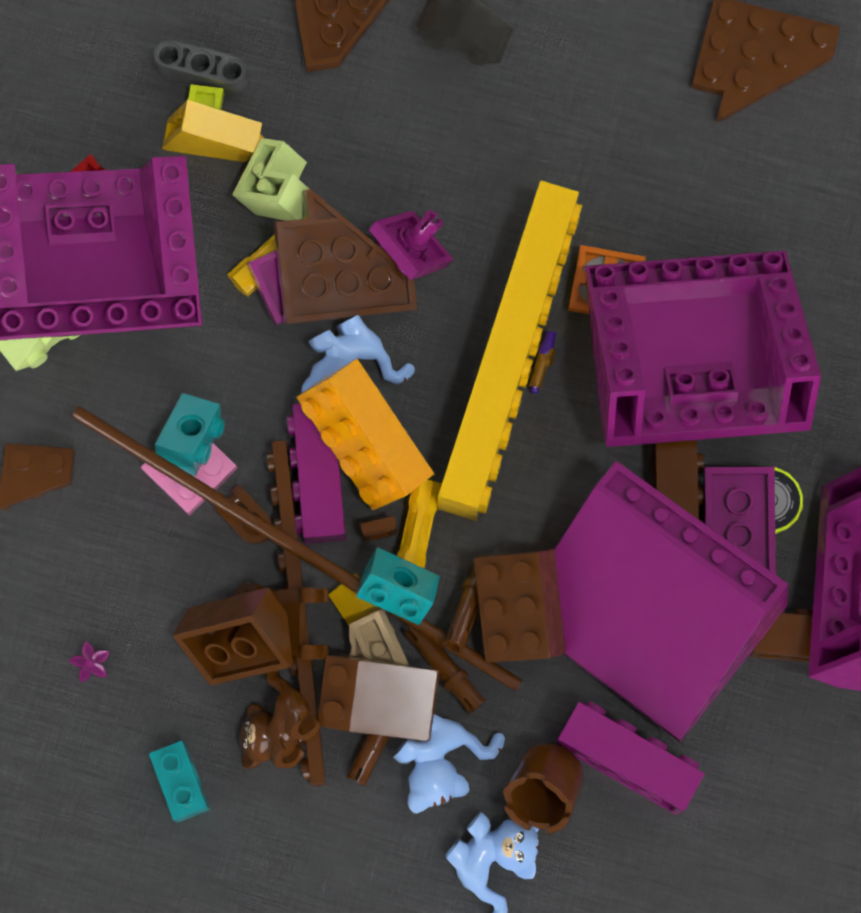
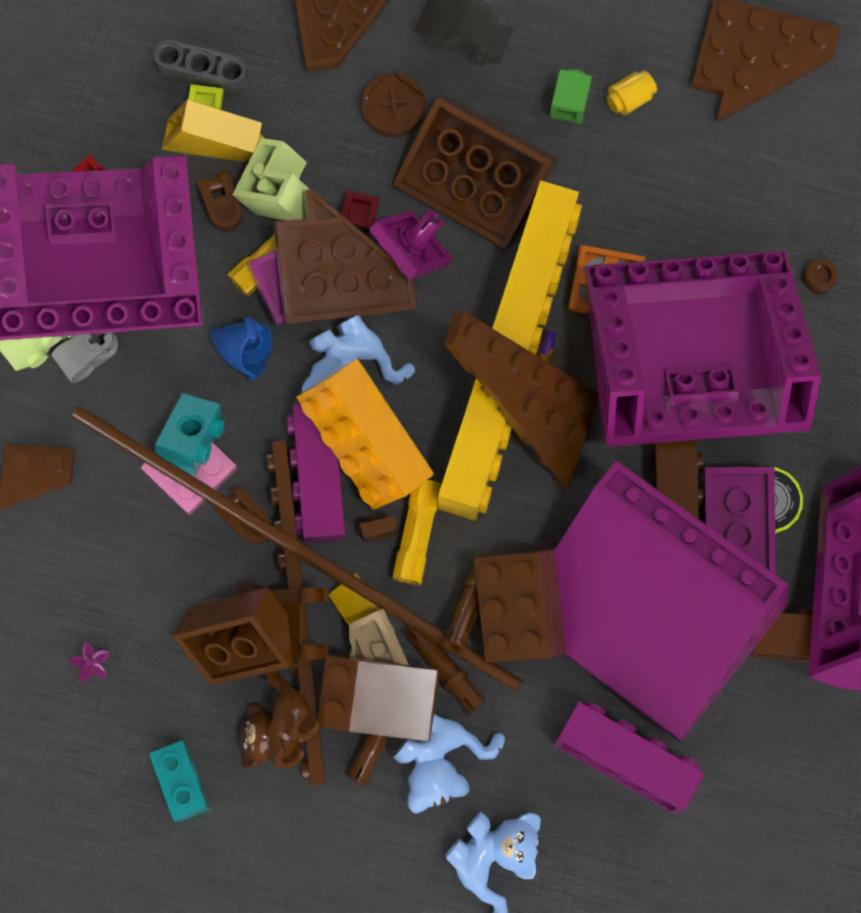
teal brick [356,547,440,625] -> none
reddish brown cylinder [503,743,584,834] -> none
none -> light grey piece [52,333,119,383]
none -> reddish brown plate [197,171,243,231]
none -> blue hat [210,317,273,382]
none -> dark red plate [341,190,380,232]
none -> reddish brown tile [361,73,426,137]
none -> reddish brown slope [393,96,559,249]
none -> reddish brown wing [444,311,598,488]
none -> bright green brick [550,69,592,124]
none -> yellow brick [606,70,657,116]
none -> reddish brown tile [803,259,838,294]

